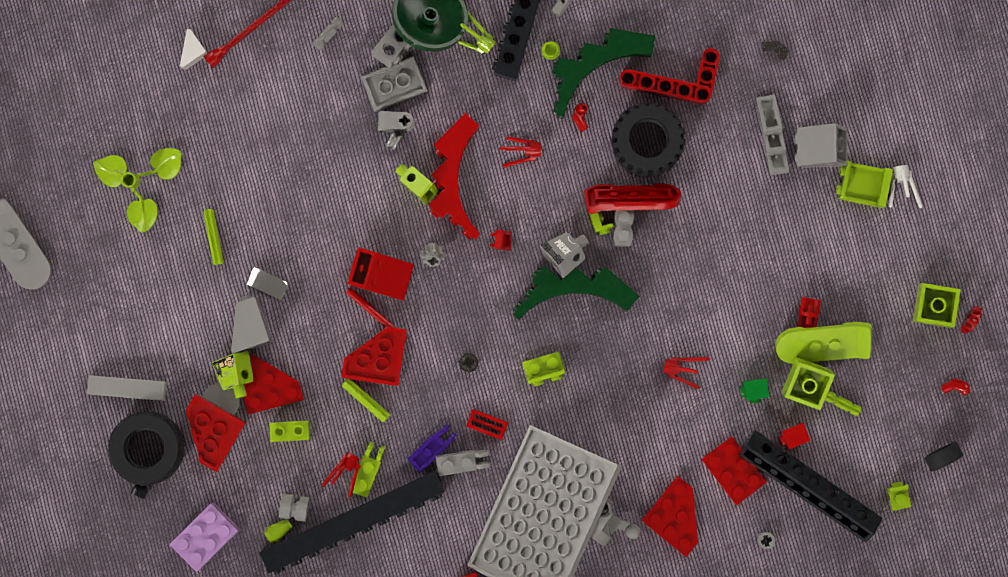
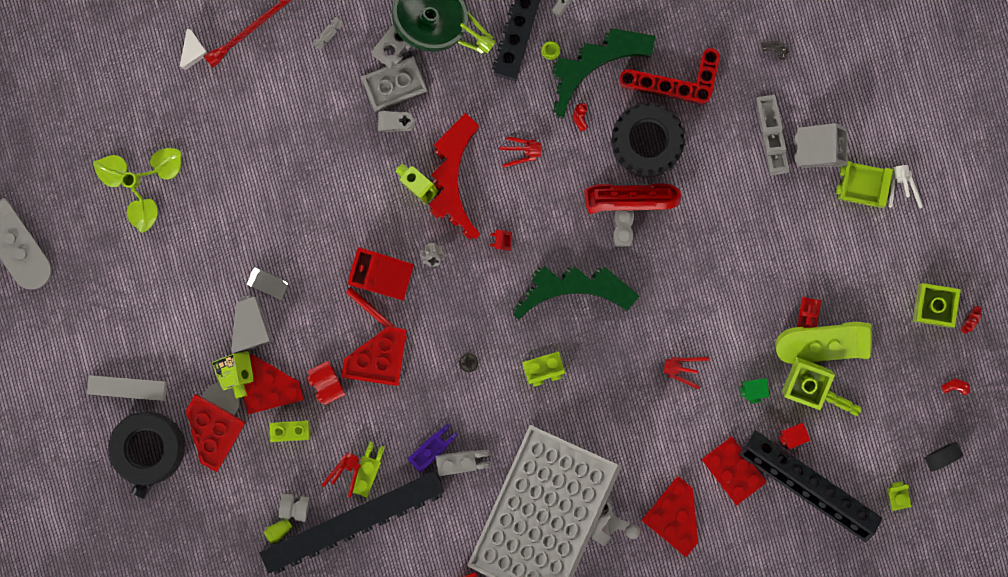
lavender brick [169,502,241,572] -> none
lime axle [203,209,224,265] -> none
lime axle [342,379,390,422] -> none
light grey bush [386,132,403,151] -> none
red tile [466,409,508,440] -> none
light grey torso [540,233,589,278] -> none
lime bracket [589,211,614,235] -> none
light grey bush [757,532,775,549] -> none
none -> red brick [306,361,346,406]

